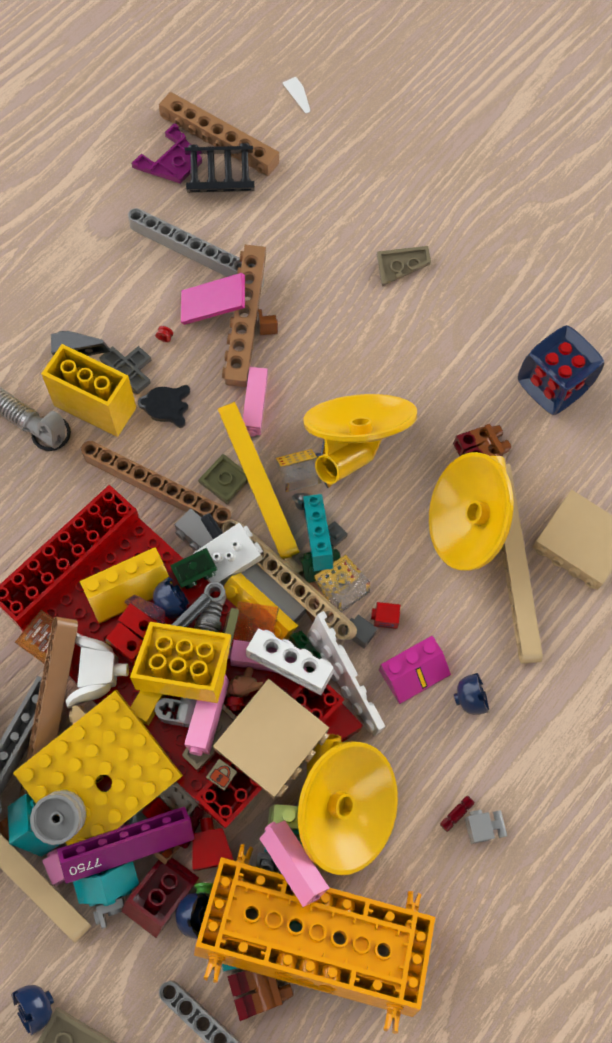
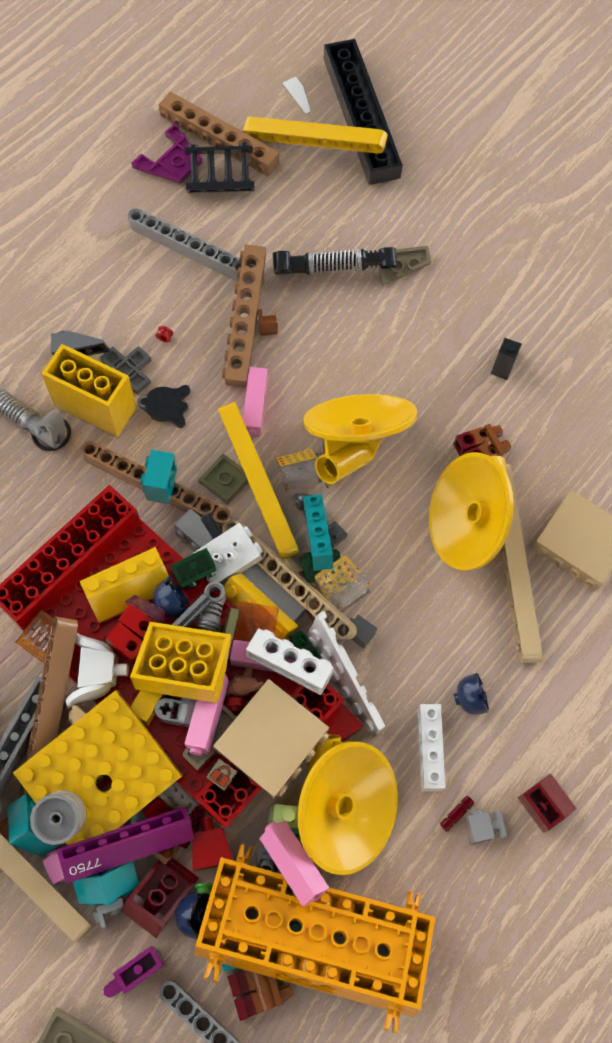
dark blue cylinder [11,985,54,1036] -> none
tile [181,273,245,325] -> none
red brick [371,602,401,629] -> none
dark pink slope [379,636,451,704] -> none
dark blue piece [518,325,604,415] -> none
none -> magenta hinge [103,946,165,998]
none -> teal brick [140,450,178,504]
none -> yellow beam [242,117,388,153]
none -> black piece [272,247,397,275]
none -> black brick [323,39,403,185]
none -> white brick [417,704,445,792]
none -> black slope [491,338,522,380]
none -> dark red slope [517,773,577,833]

